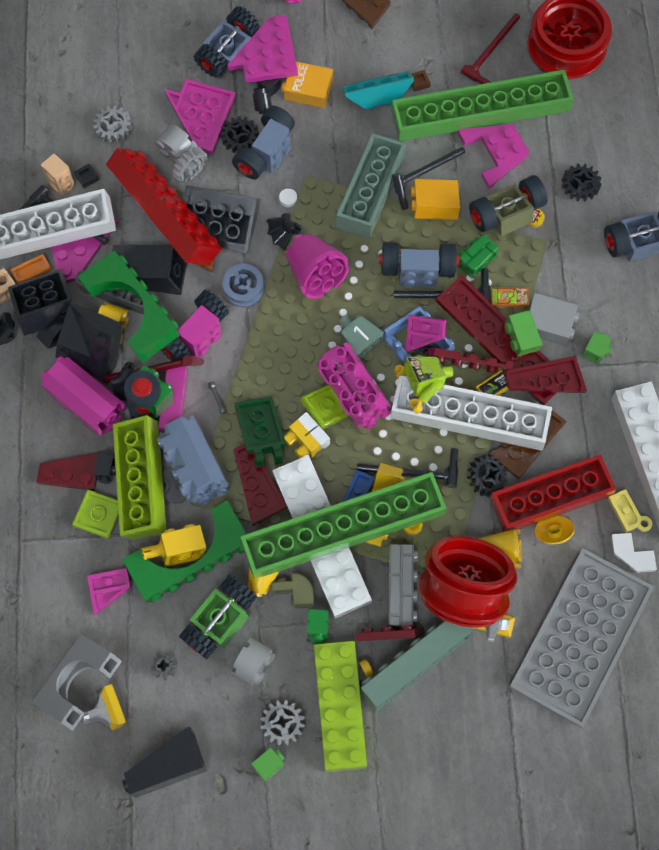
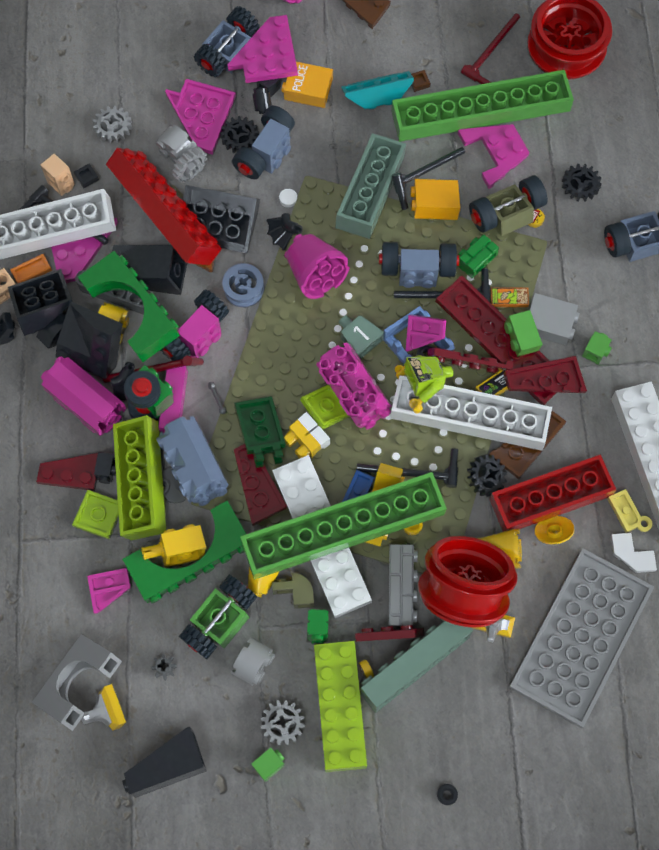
none -> black plate [437,784,458,806]

